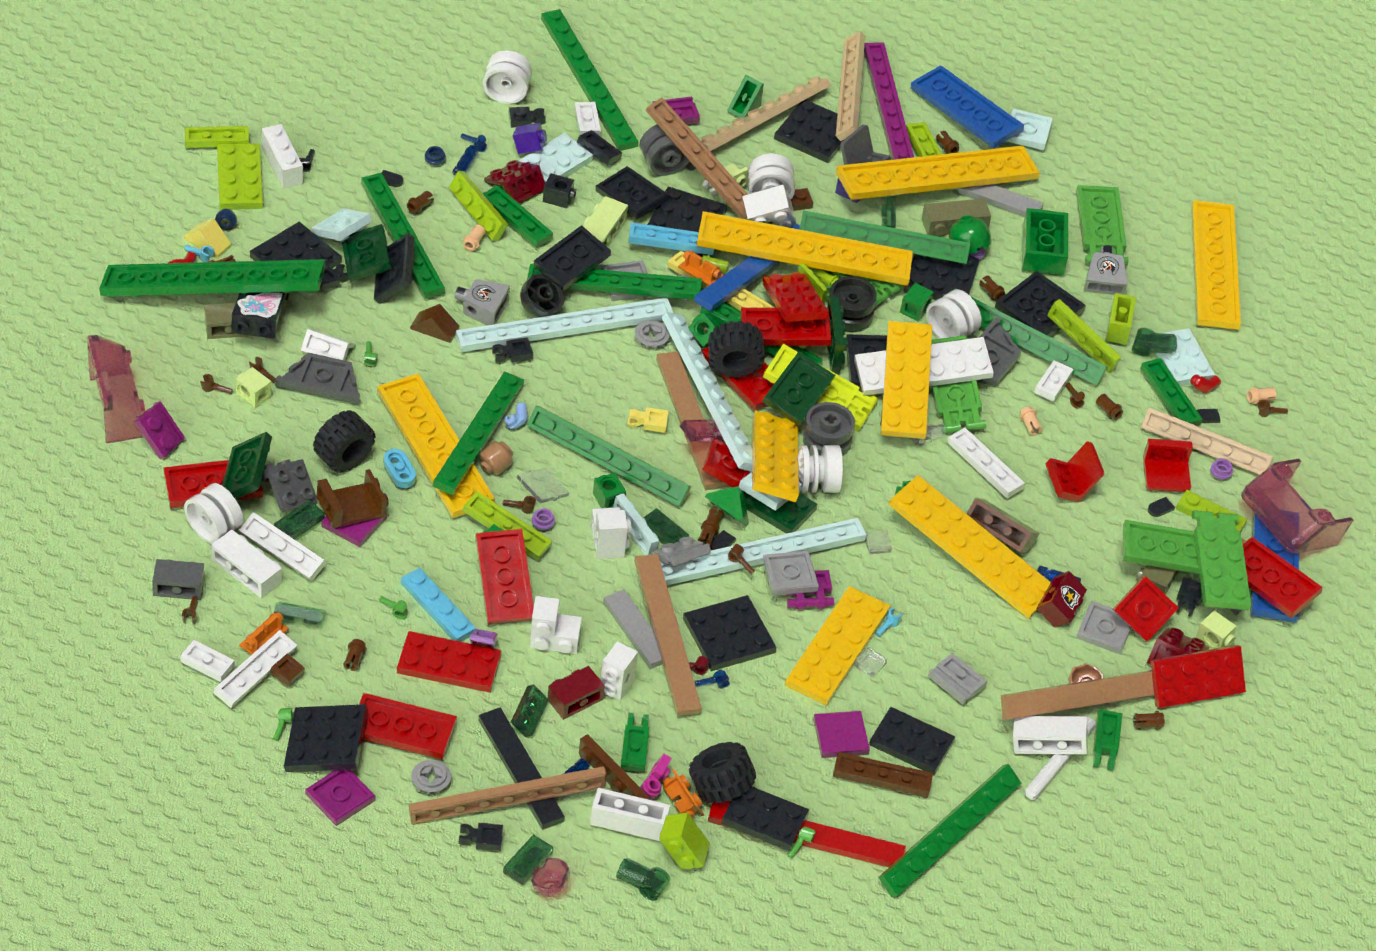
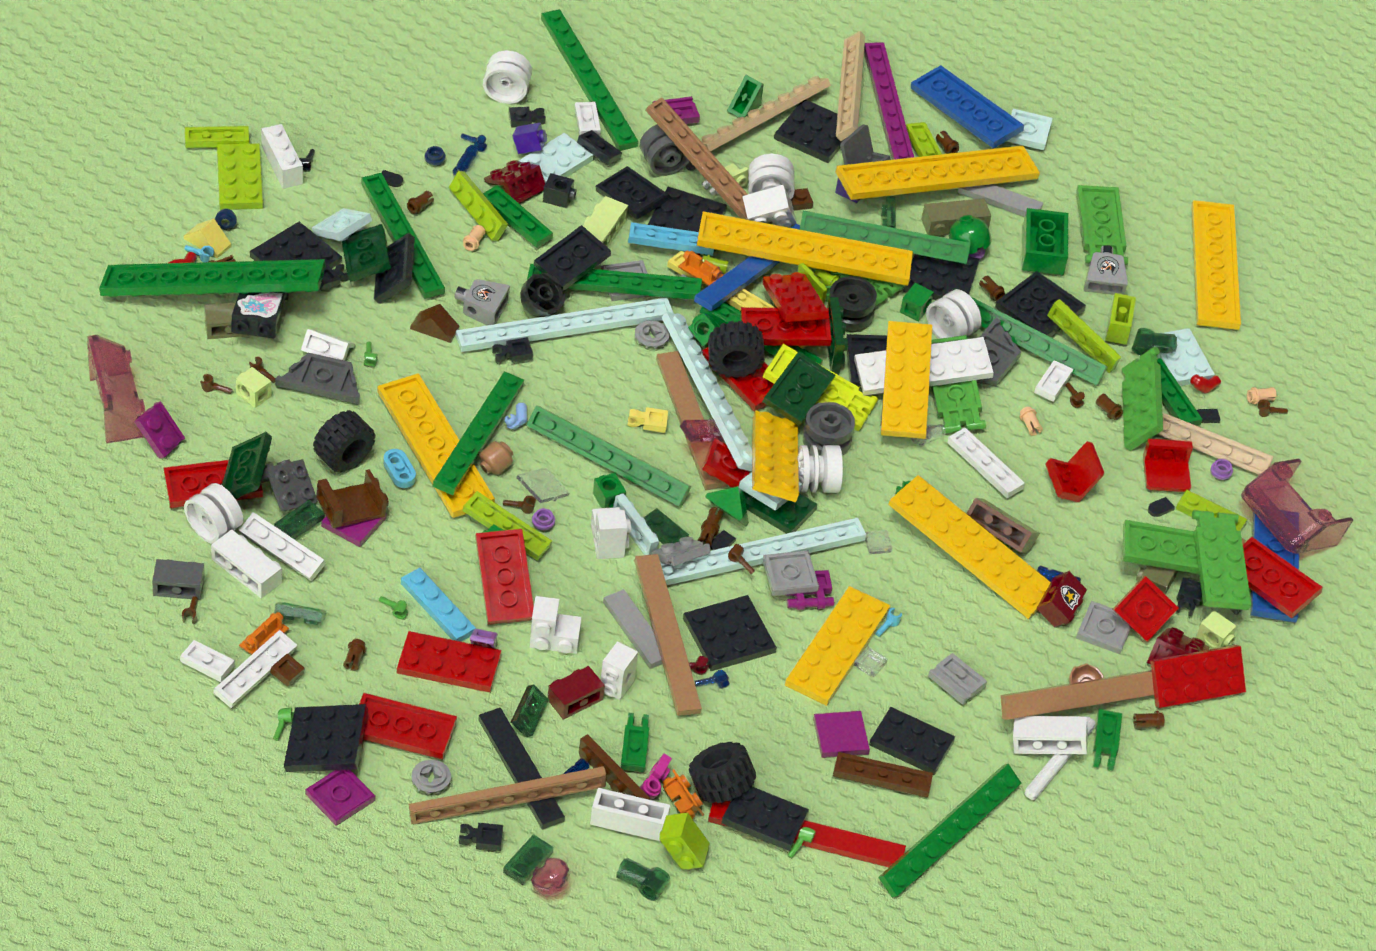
none -> bright green hinge [1122,346,1163,451]

